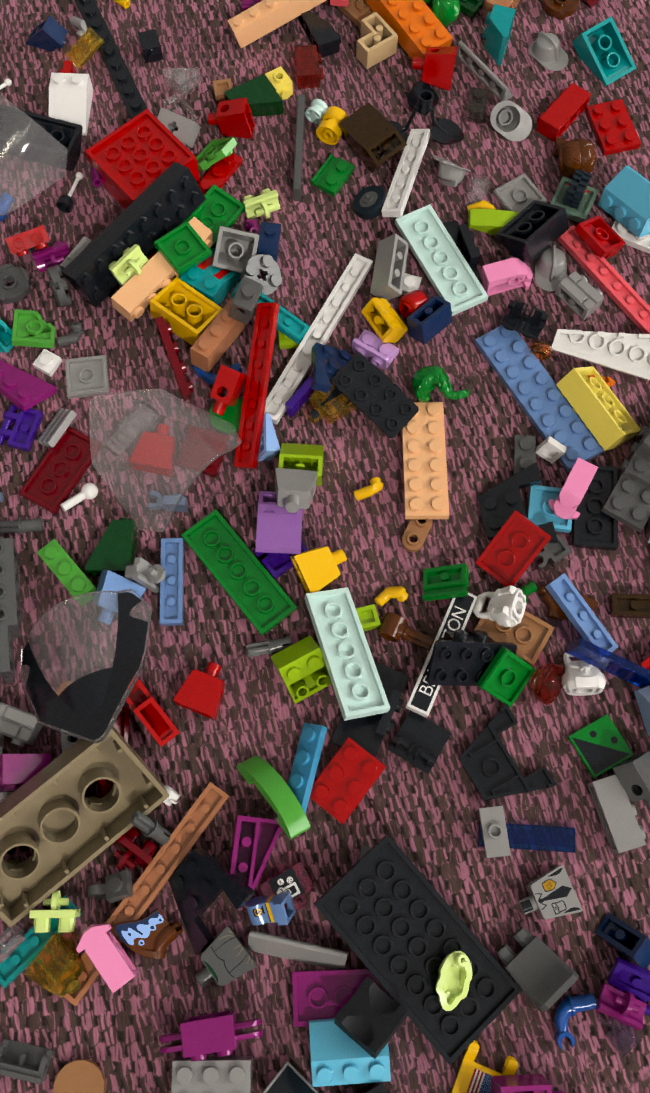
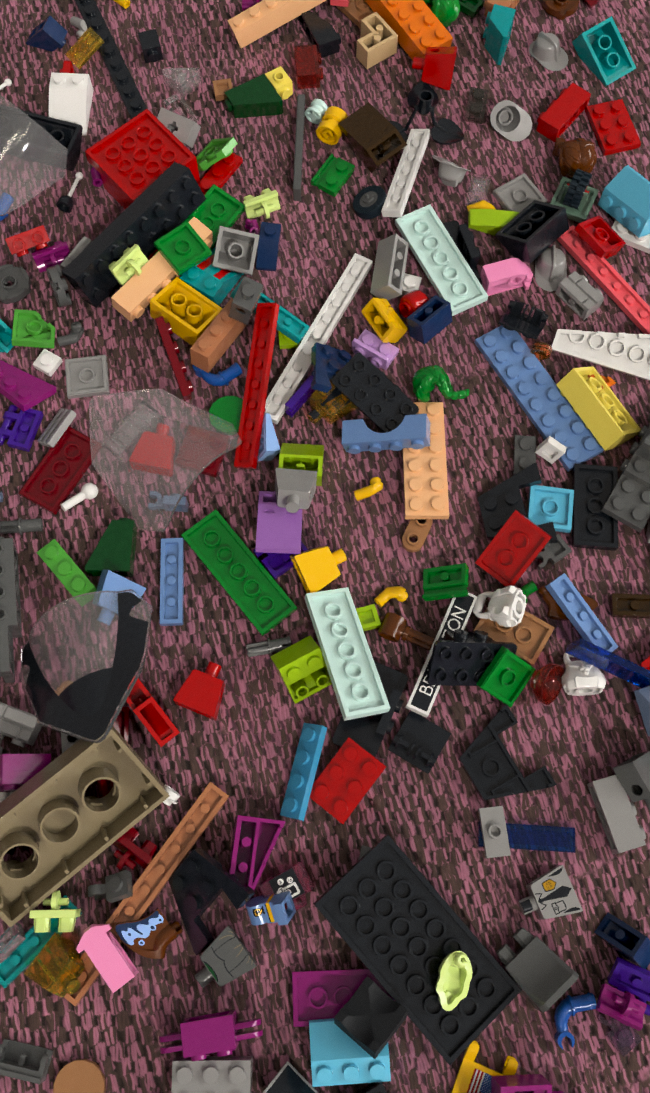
light grey hips [125,557,166,593] -> none
dark grey axle [129,810,171,845] -> none
red torso [208,98,255,139] -> none
red torso [210,364,247,416] -> none
bright green slope [236,756,311,840] -> none
plate [241,254,282,295] -> none
light grey slope [247,930,348,970] -> none
light grey slope [457,40,513,101] -> none
bright pink piece [547,457,598,519] -> none
tile [567,714,633,779] -> none
none -> medium blue arch [341,414,430,454]

